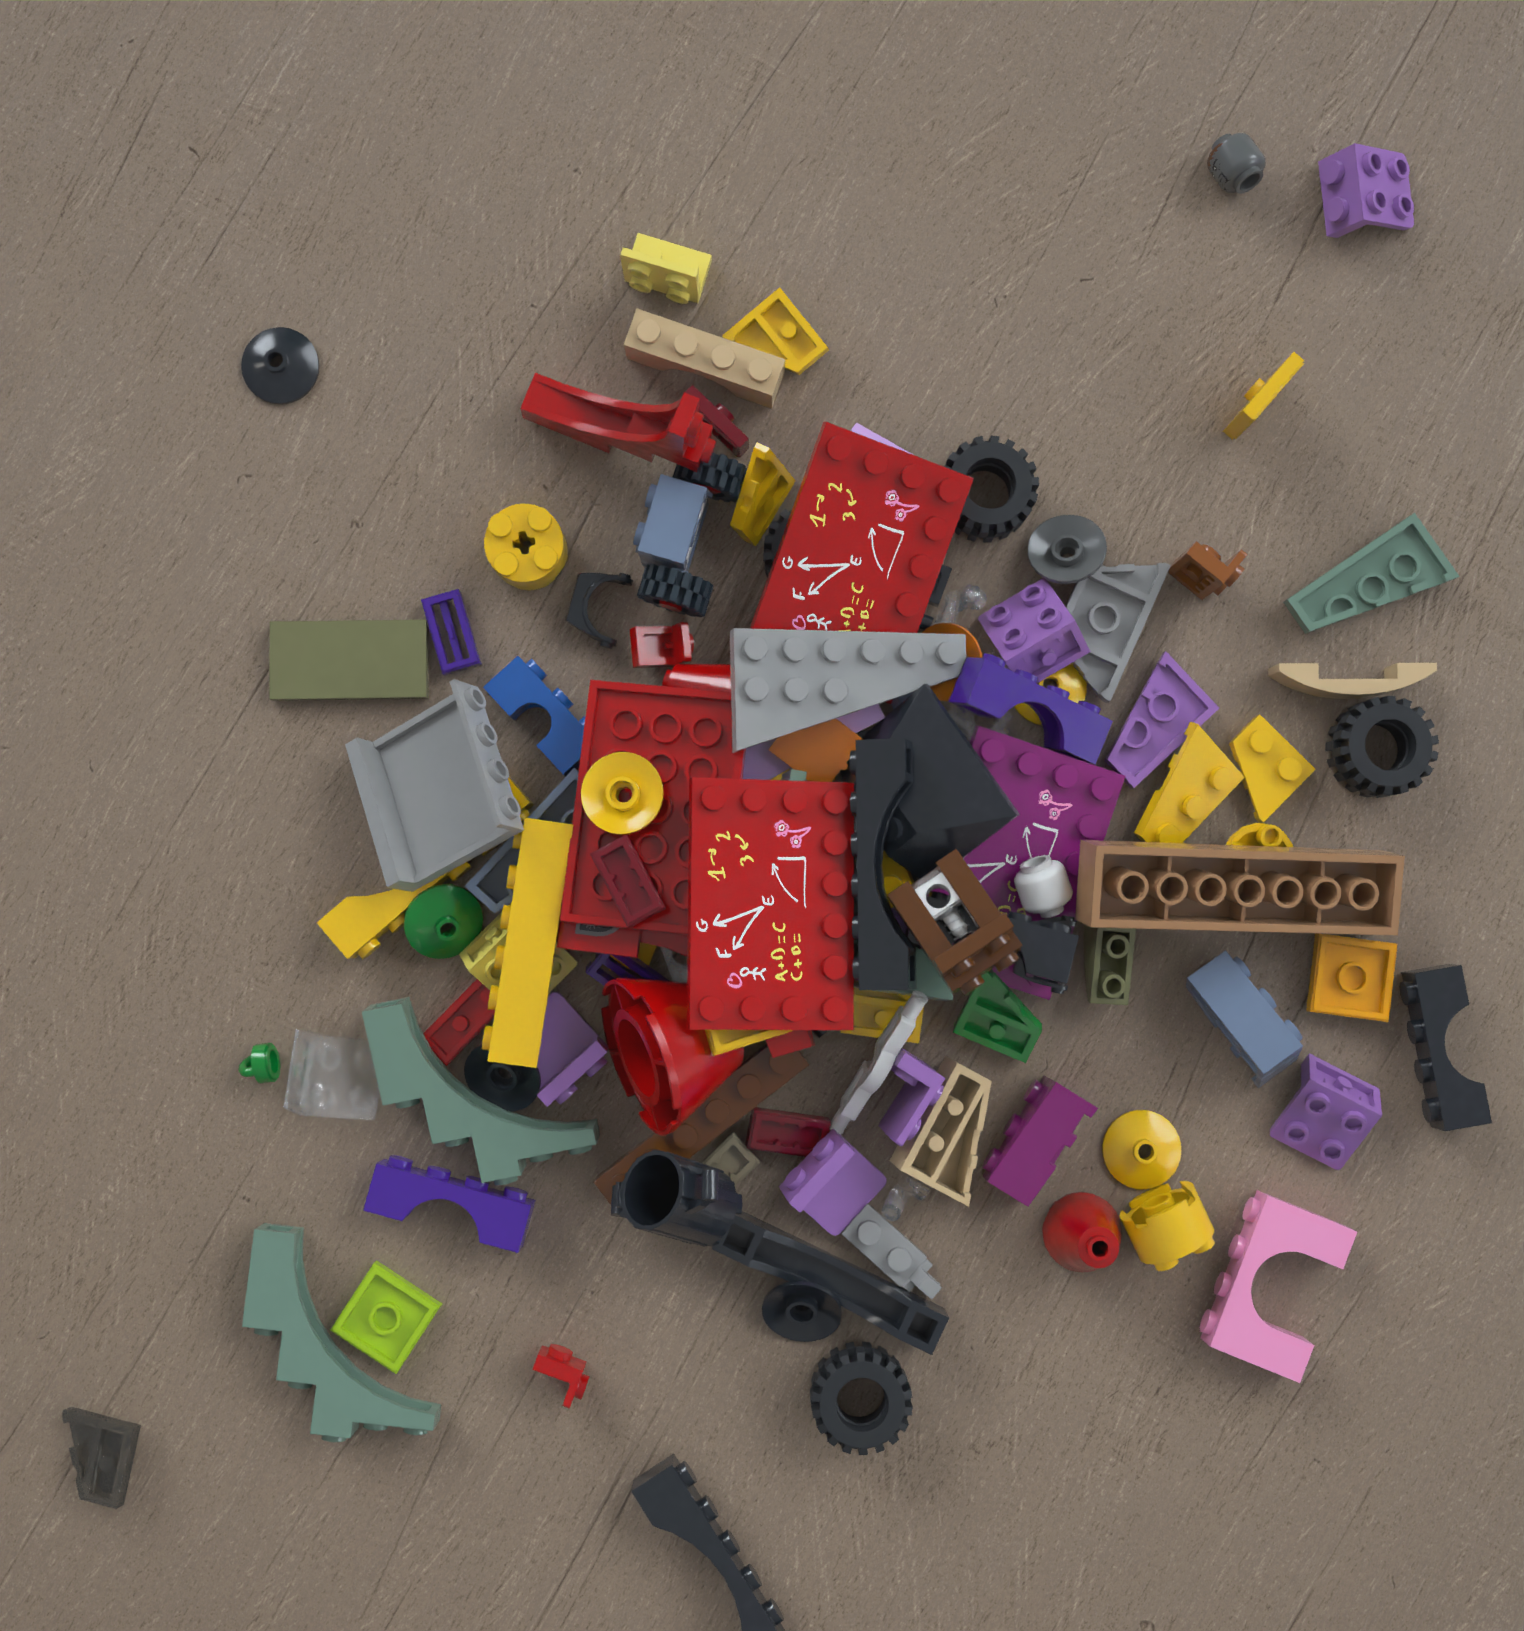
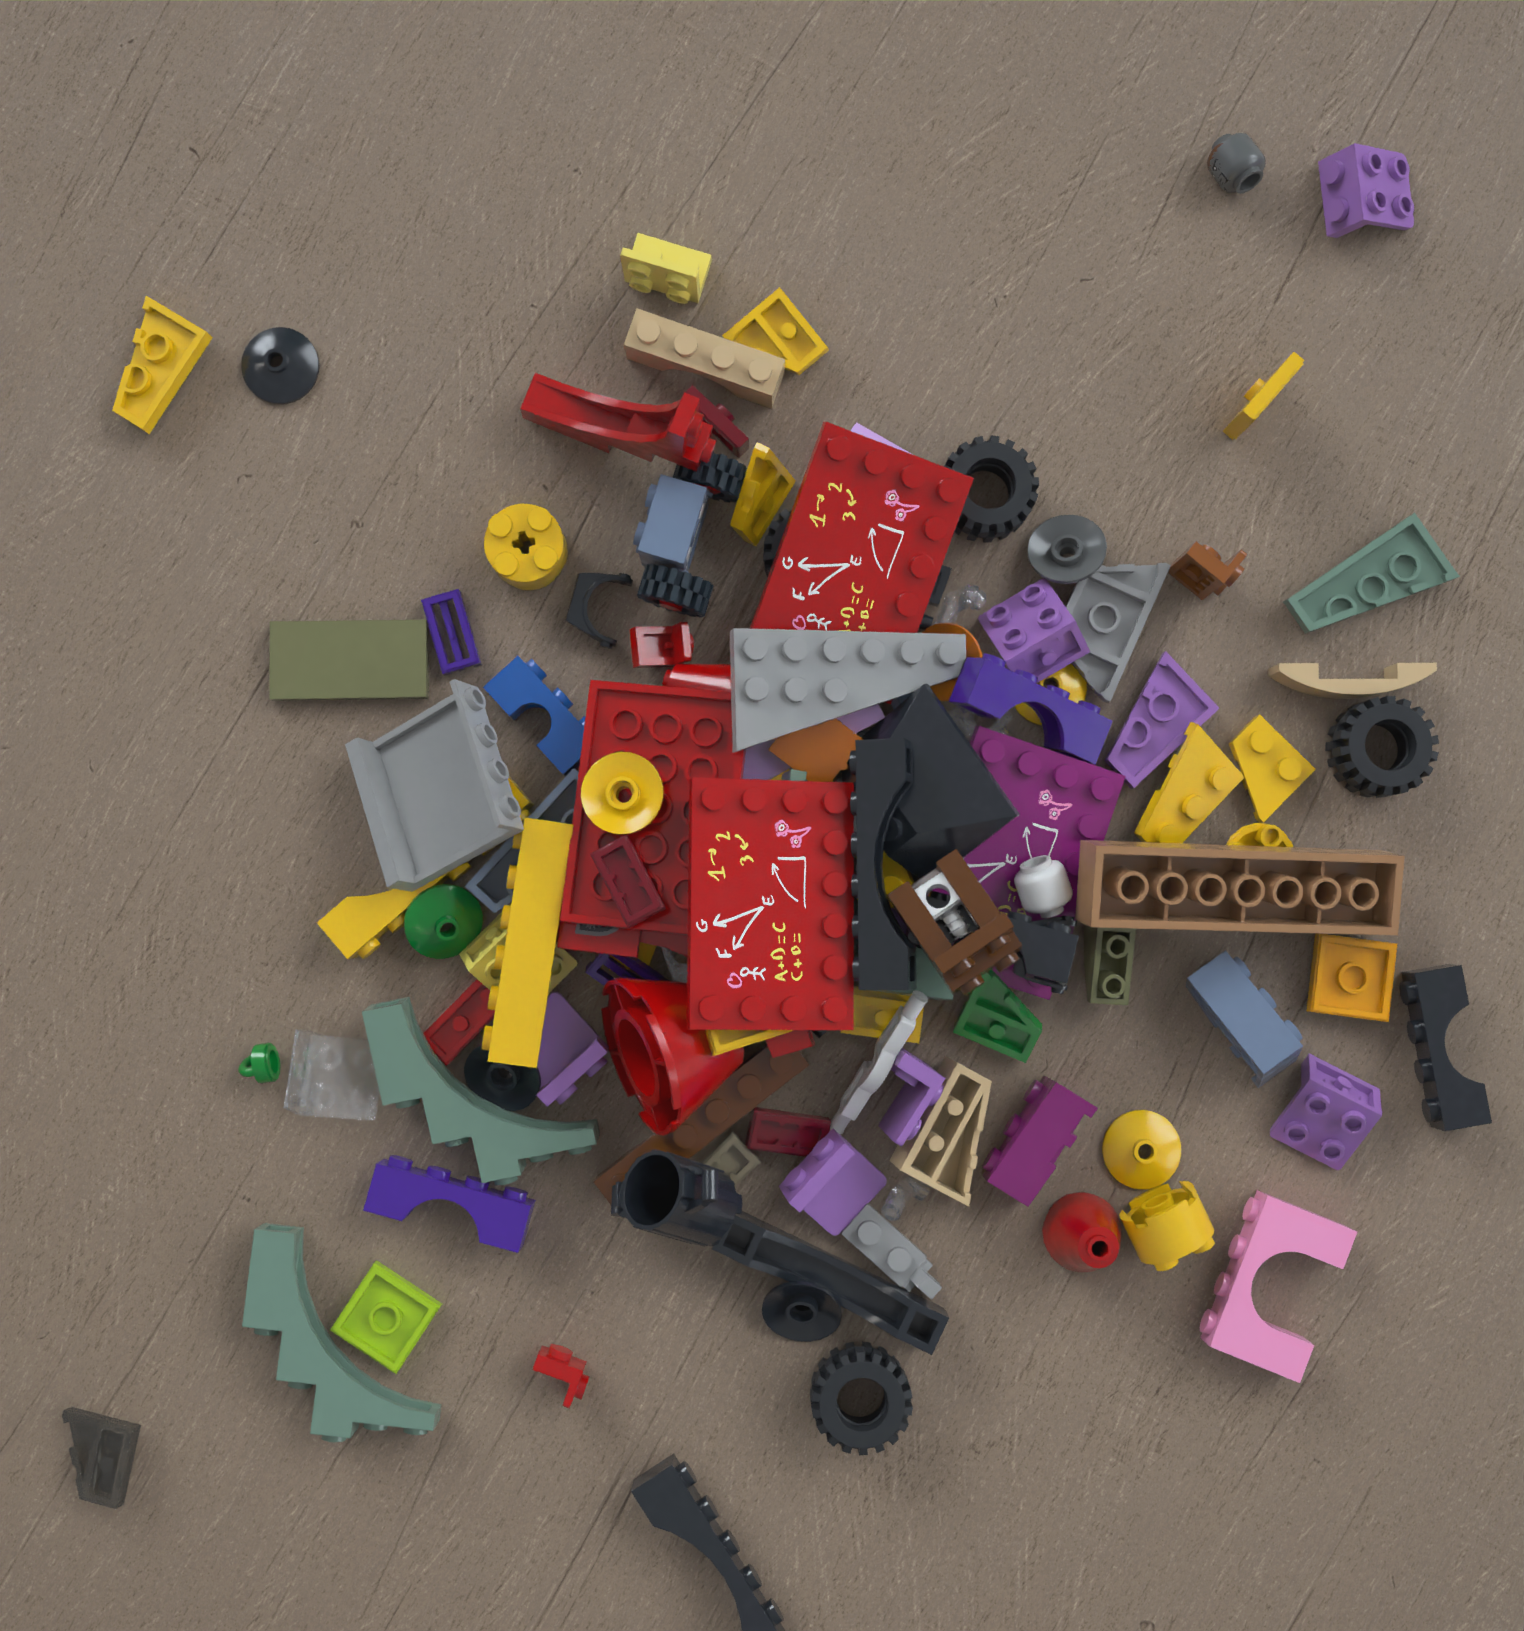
none -> yellow wing [112,296,213,434]

